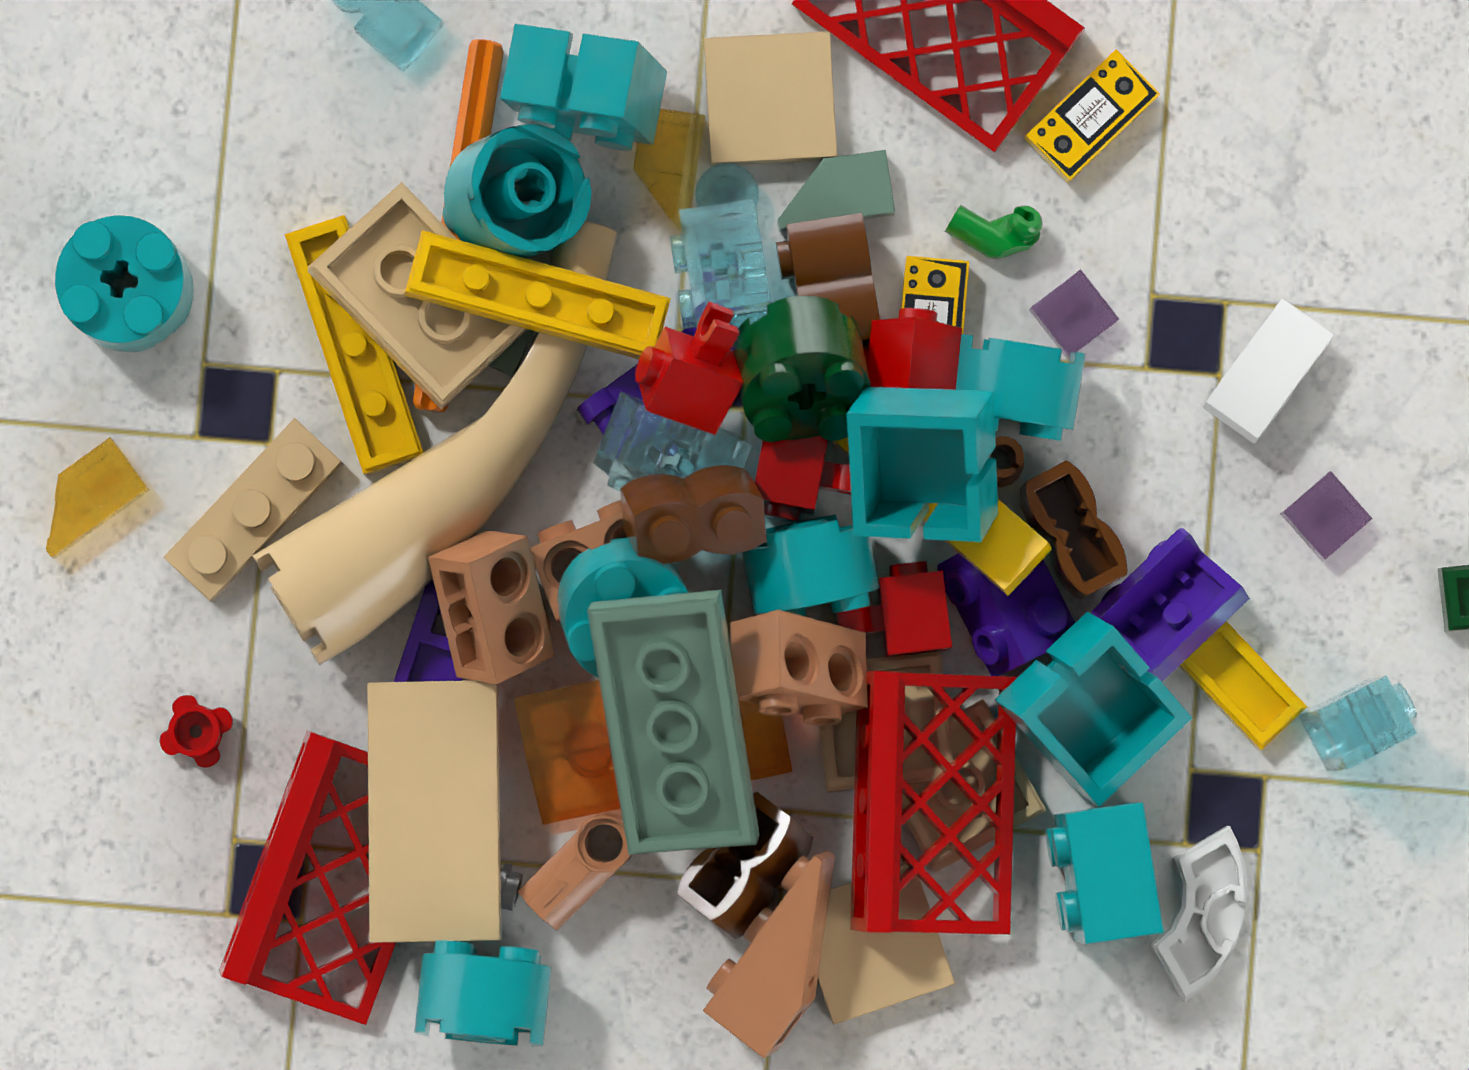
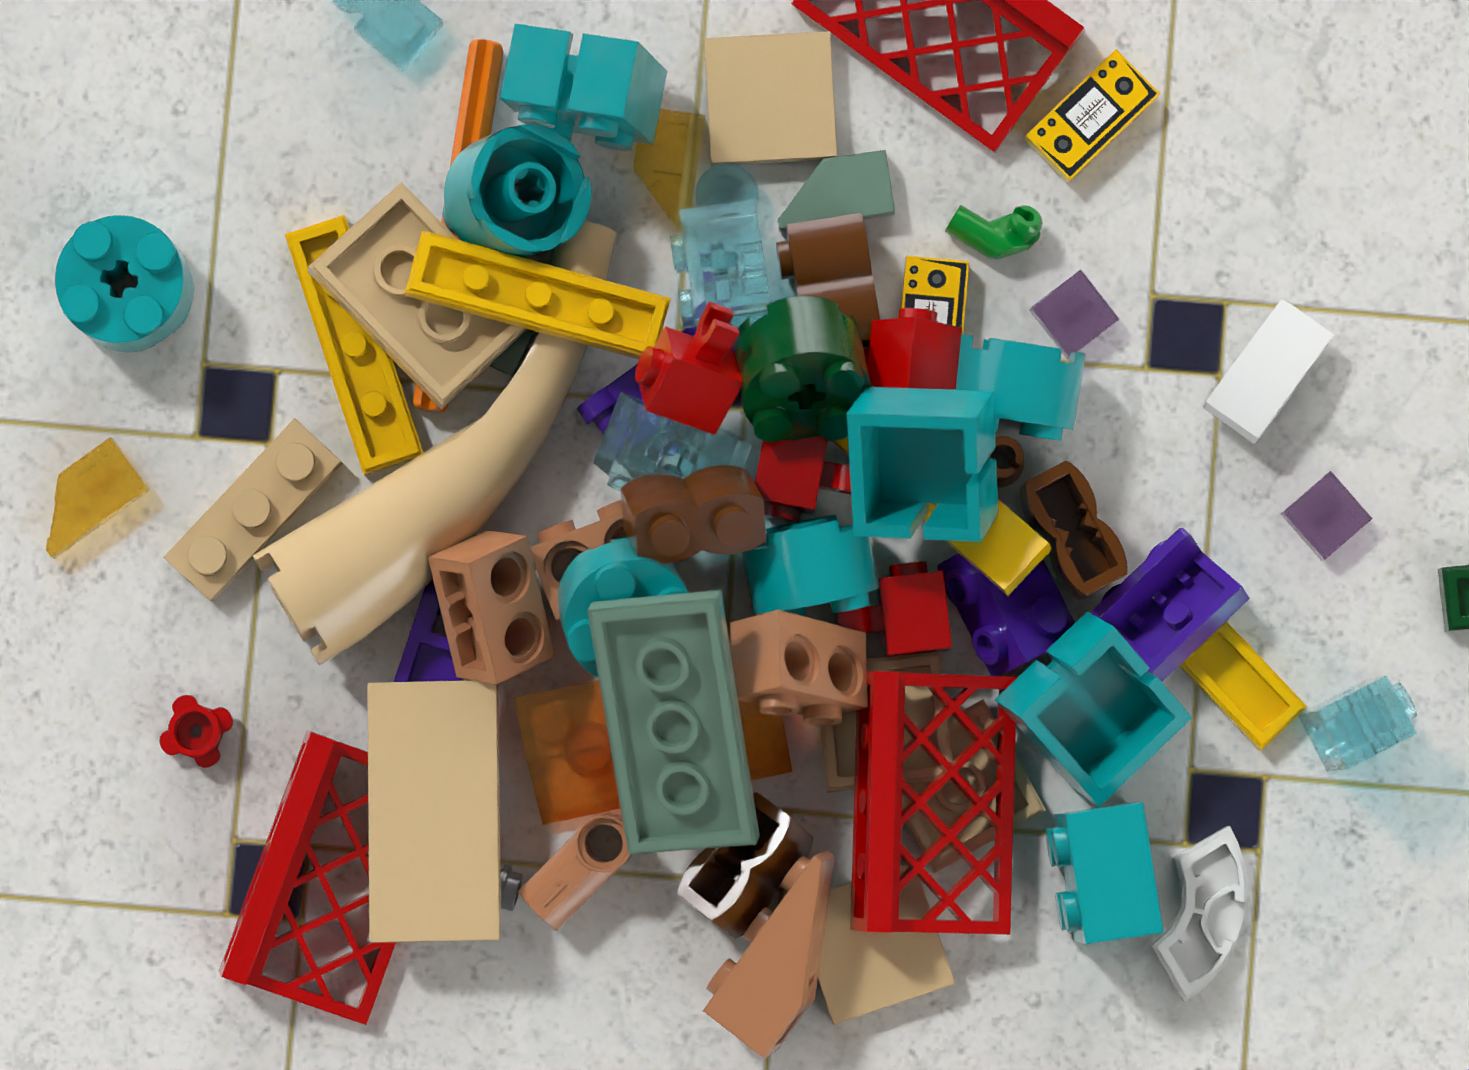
teal brick [414,940,552,1047] -> none

